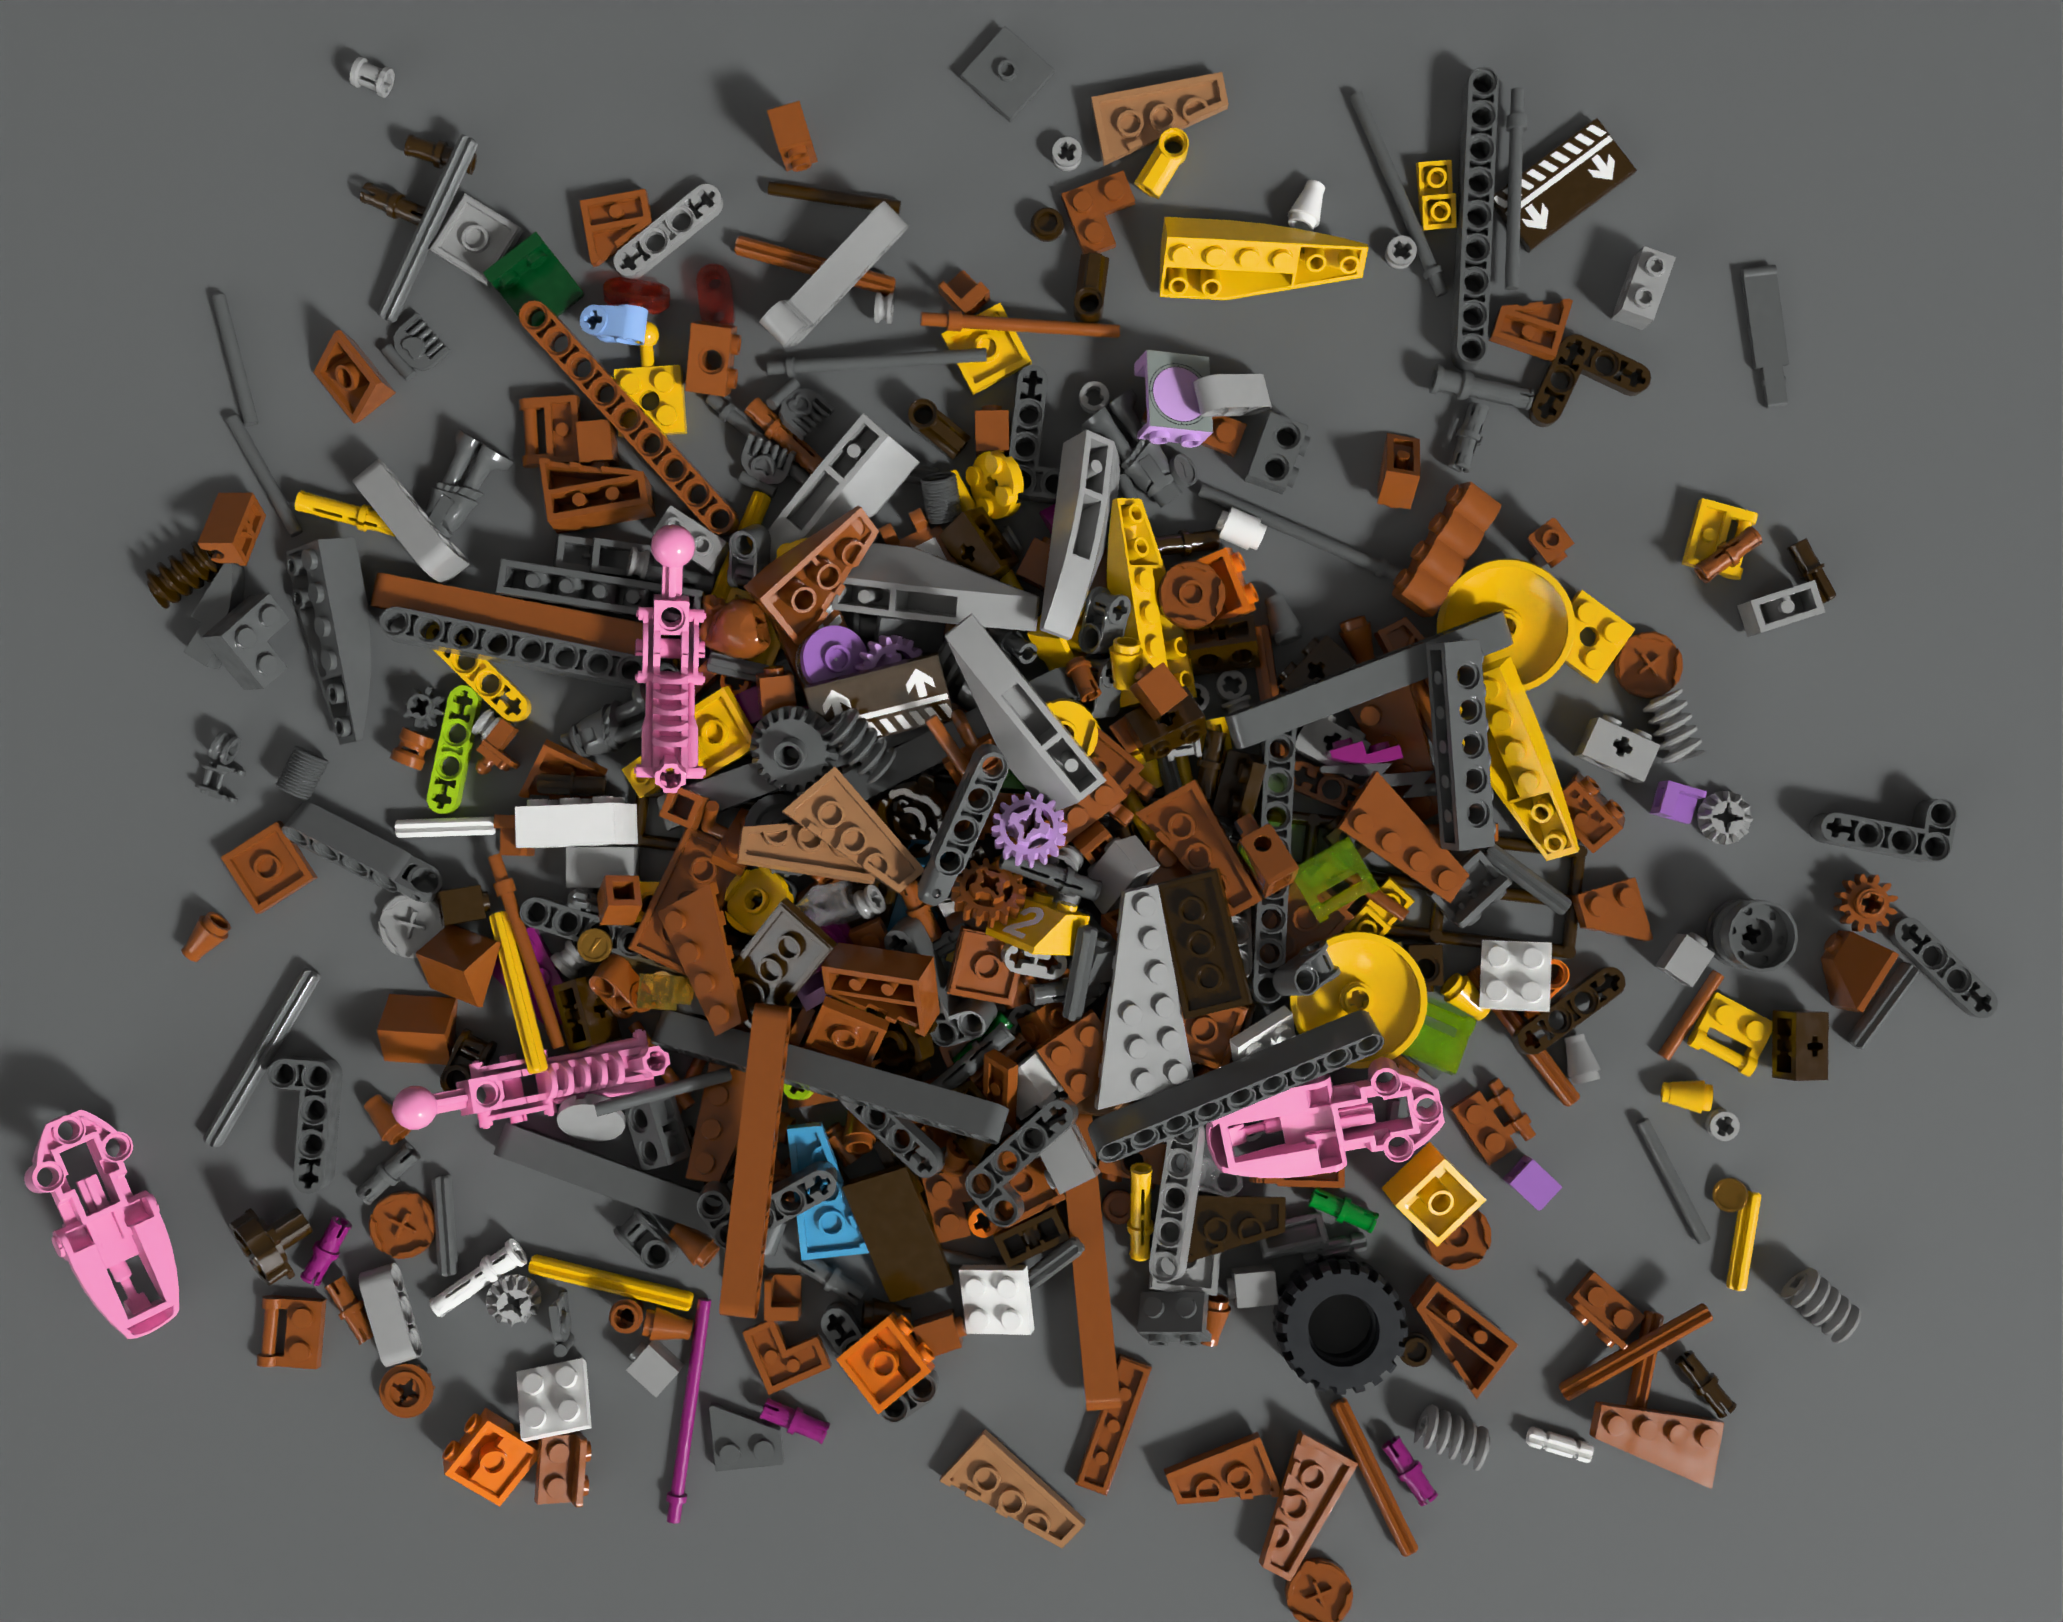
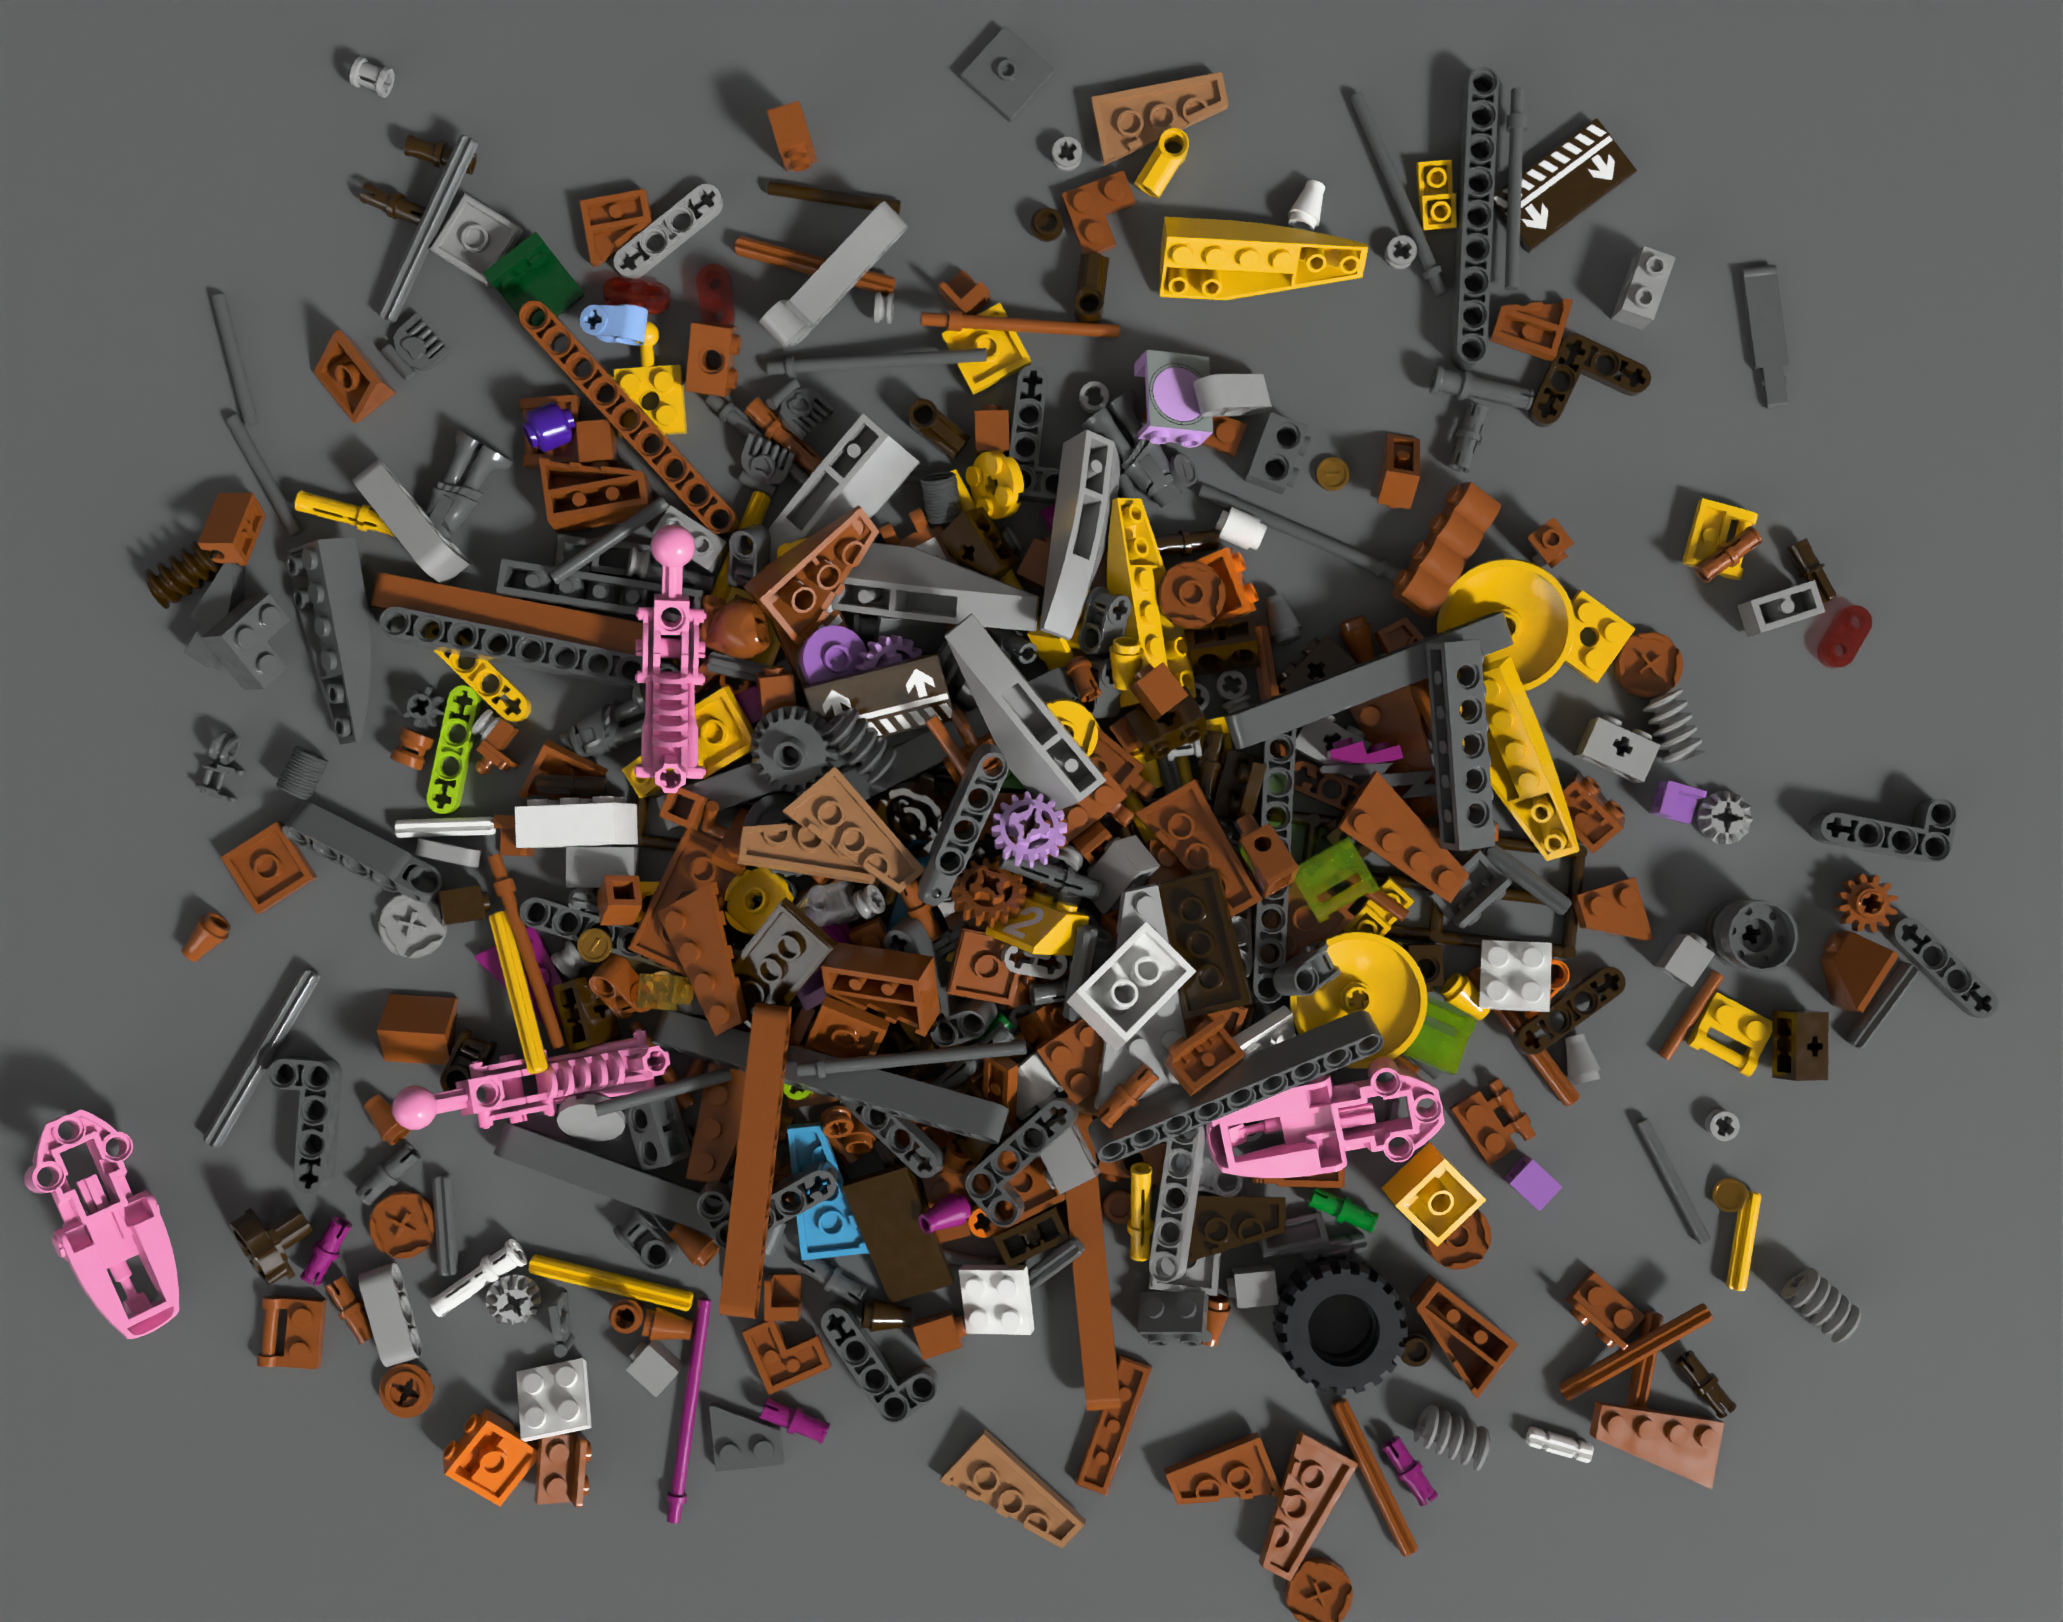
dark orange slope [416,924,501,1007] -> none
orange plate [836,1312,935,1414] -> none
yellow cone [1661,1080,1713,1114] -> none
none -> light grey beam [415,838,482,867]
none -> dark purple head [522,402,576,452]
none -> dark grey bar [549,496,669,584]
none -> dark grey bar [797,1040,1027,1078]
none -> dark orange bush [821,1106,854,1139]
none -> magenta cone [918,1193,971,1234]
none -> white slope [1067,922,1196,1052]
none -> dark orange pin [1095,1062,1159,1128]
none -> dark orange bracket [1164,1015,1245,1097]
none -> pearl gold piece [1315,457,1350,491]
none -> clear red plate [1817,605,1872,669]

